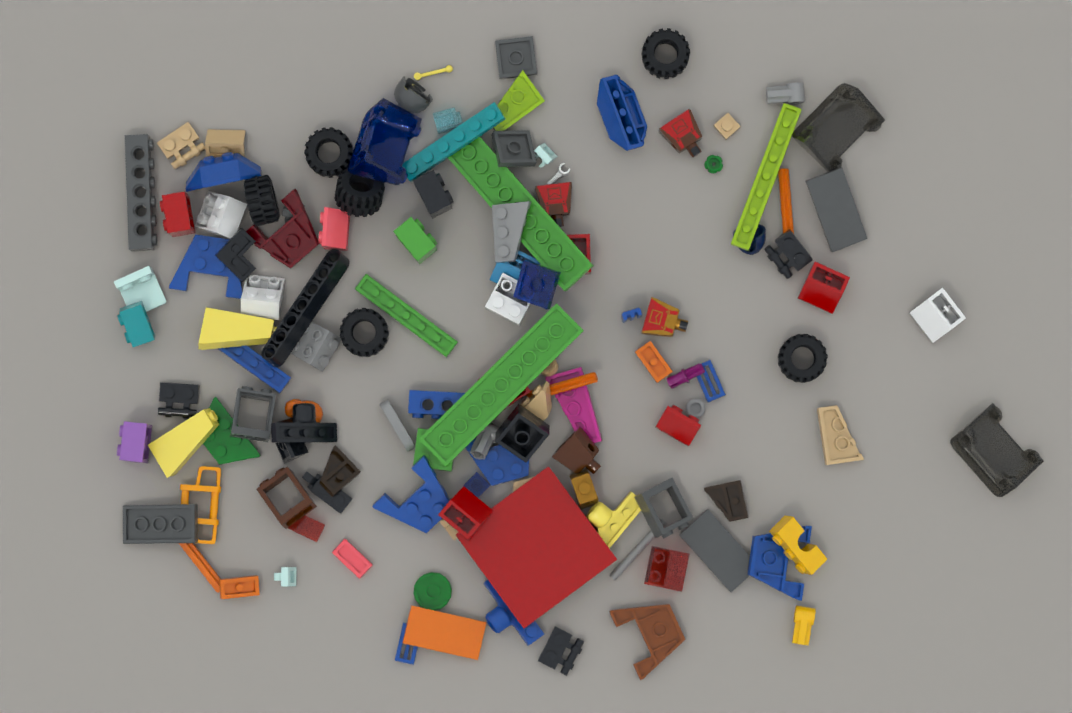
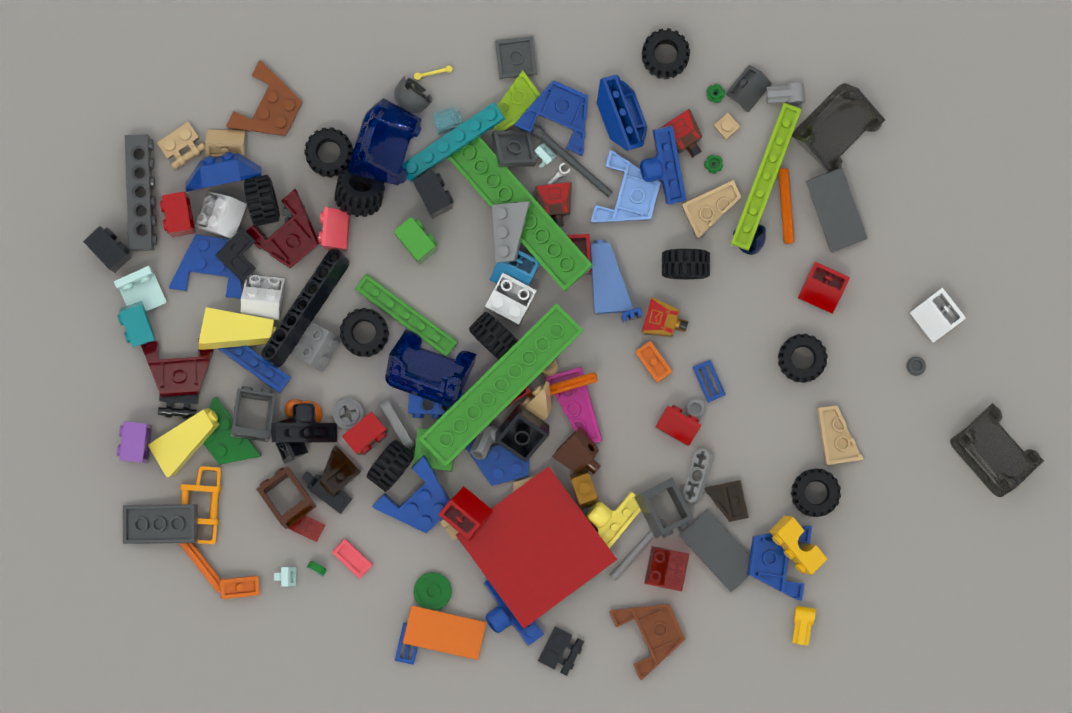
clear blue plate [463,472,491,498] -> none
clear blue plate [513,260,561,309] -> none
magenta axle [667,364,705,389] -> none
black plate [764,229,813,279] -> none
none -> black brick [83,226,132,273]
none -> dark red wing [141,338,214,397]
none -> dark orange wing [226,60,303,136]
none -> green tile [307,561,327,576]
none -> flat silver gear [333,399,364,429]
none -> red brick [342,411,388,455]
none -> black tyre [367,440,414,492]
none -> clear blue windscreen [385,330,477,407]
none -> black tyre [469,312,518,360]
none -> blue wing [514,80,588,156]
none -> dark grey bar [531,124,613,197]
none -> medium blue slope [590,240,633,314]
none -> light blue wing [591,150,661,223]
none -> blue plate [640,125,686,205]
none -> black tyre [662,249,710,279]
none -> tan wing [681,180,741,239]
none -> light grey beam [683,448,713,504]
none -> green plate [706,84,725,103]
none -> dark grey panel [726,65,771,112]
none -> black tyre [791,468,841,517]
none -> dark grey plate [906,357,926,376]

